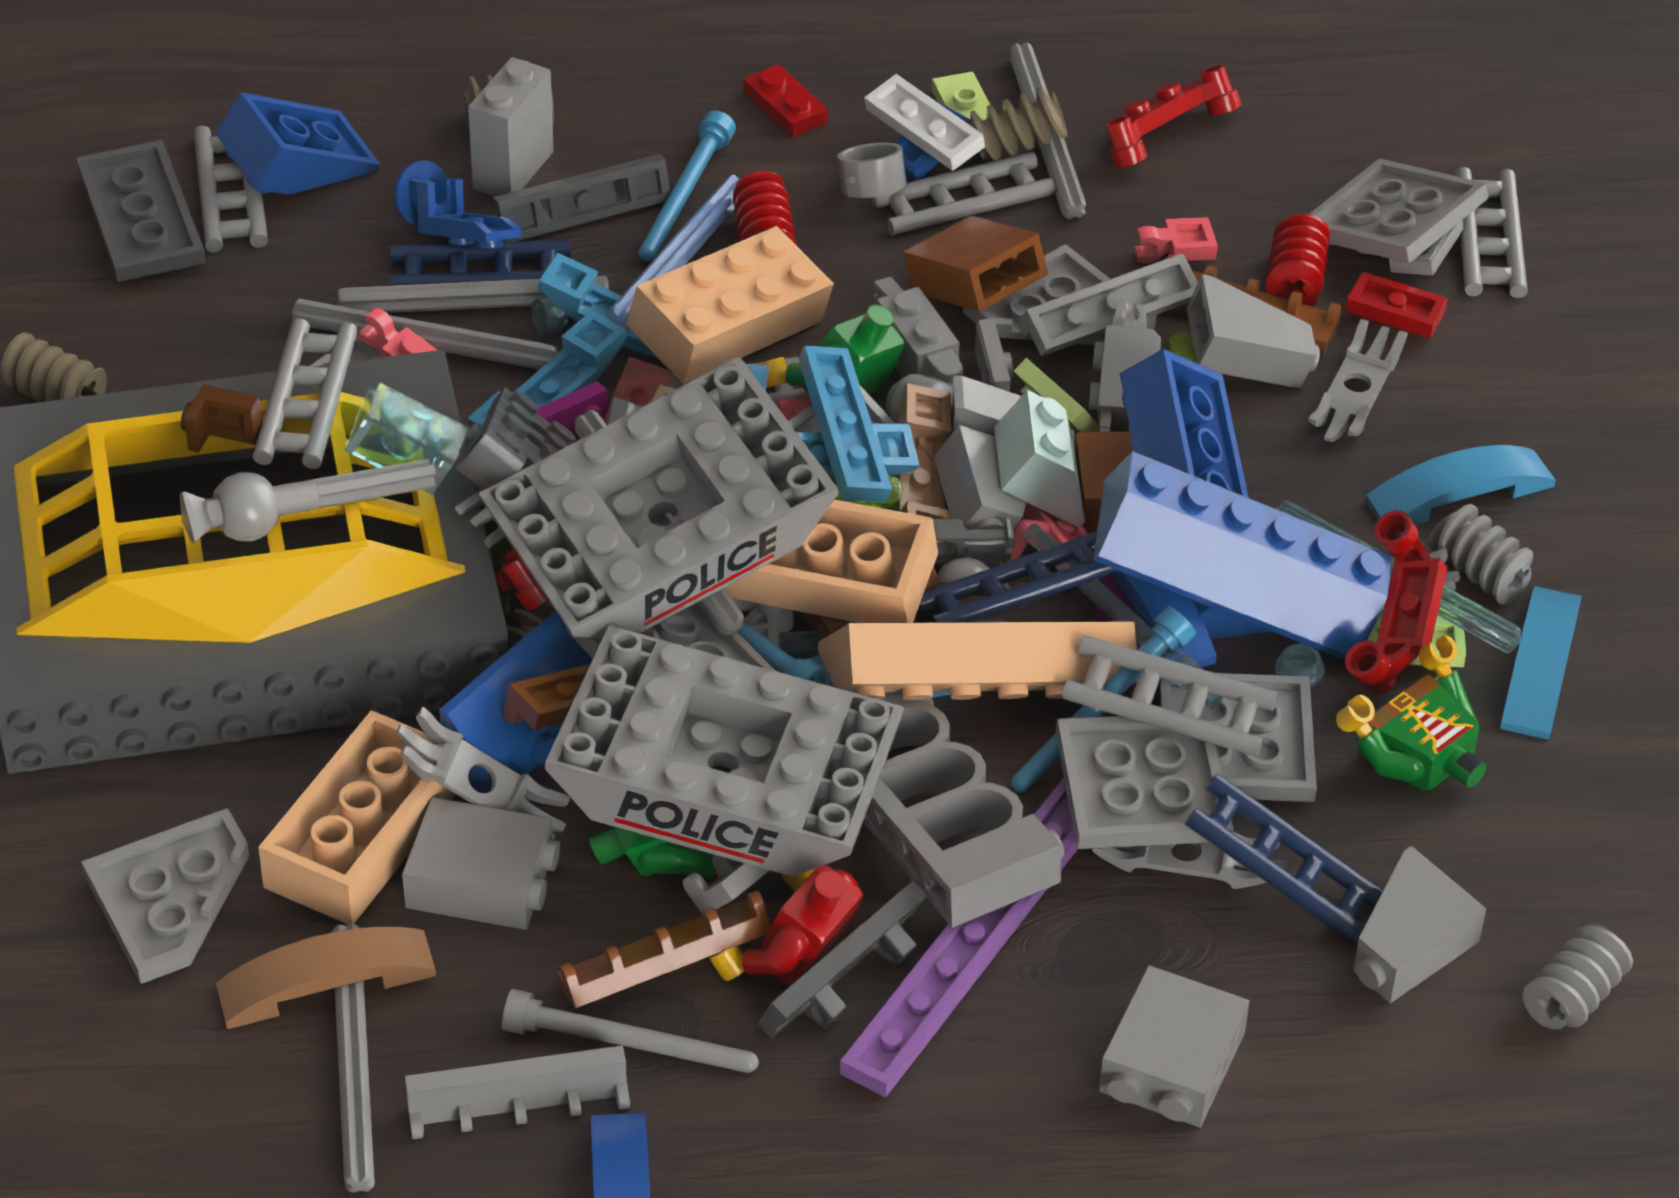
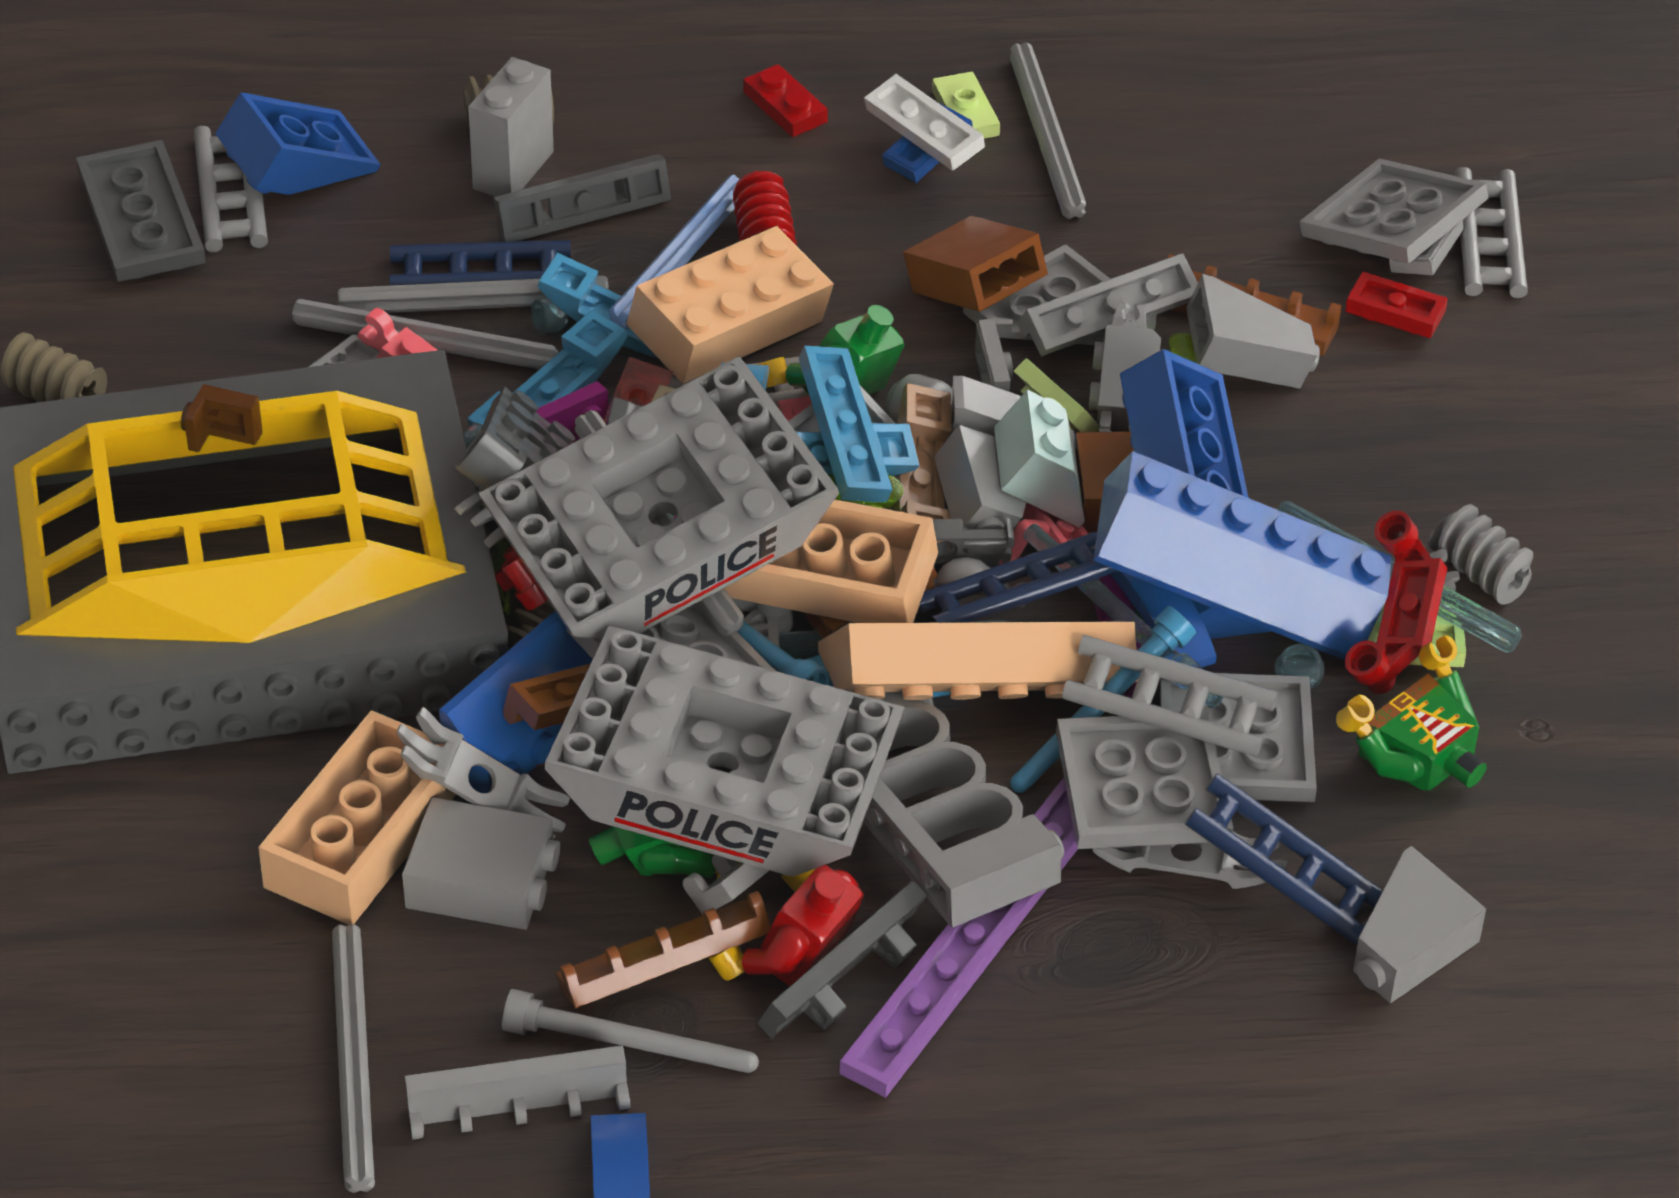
light grey plate [81,808,249,984] -> none
light grey piece [180,459,436,543] -> none
medium nougat slope [216,927,436,1029] -> none
light grey bar [253,318,357,469] -> none
clear light blue slope [344,379,468,495] -> none
blue piece [393,161,521,249] -> none
dark azure piece [638,110,736,262] -> none
light grey piece [837,142,907,198] -> none
light grey bar [870,151,1056,236] -> none
light grey hinge [873,277,963,388] -> none
dark tan piece [970,87,1068,162] -> none
light grey brick [1099,965,1250,1128] -> none
red plate [1105,64,1242,168] -> none
coral plate [1134,217,1218,263] -> none
red piece [1265,213,1330,306] -> none
light grey piece [1308,319,1408,442] -> none
dark azure slope [1365,445,1556,525] -> none
dark azure slope [1500,586,1582,740] -> none
light grey piece [1522,922,1633,1030] -> none

